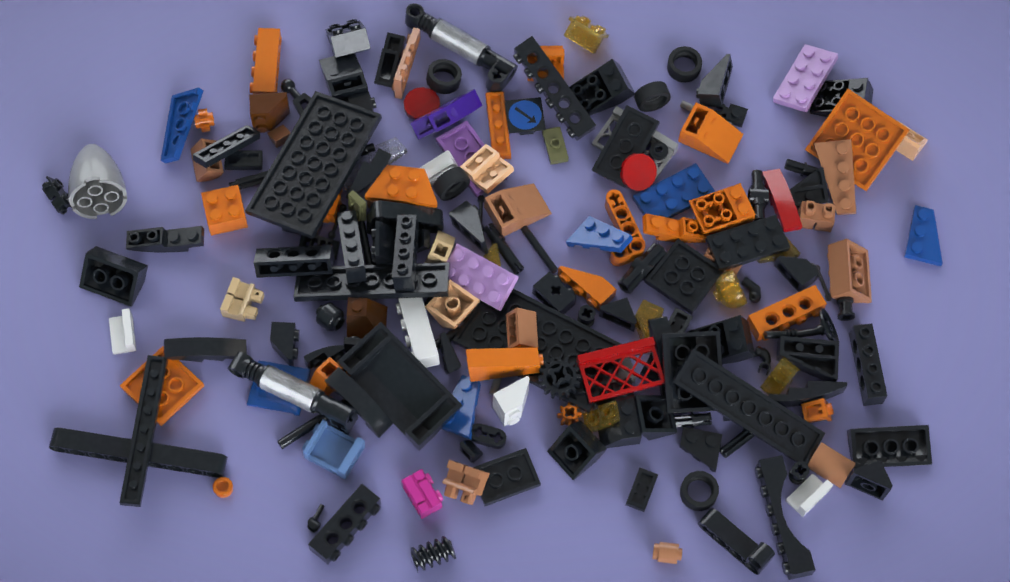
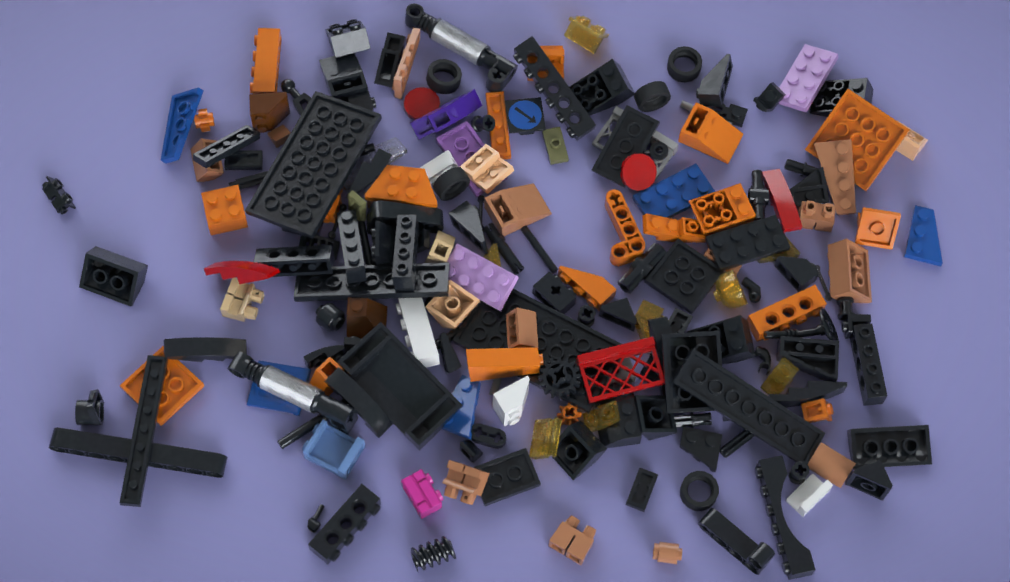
light grey cylinder [68,144,127,219] -> none
white panel [109,308,136,355] -> none
black slope [126,226,204,253] -> none
orange tile [213,477,233,498] -> none
black slope [270,322,300,366] -> none
wing [566,216,633,253] -> none
none -> black piece [75,389,104,425]
none -> red slope [204,261,280,284]
none -> black bush [471,115,495,132]
none -> clear yellow plate [529,417,562,460]
none -> nougat hips [548,515,596,565]
none -> black bracket [753,82,786,112]
none -> black bracket [841,314,871,339]
none -> orange bracket [855,207,901,250]

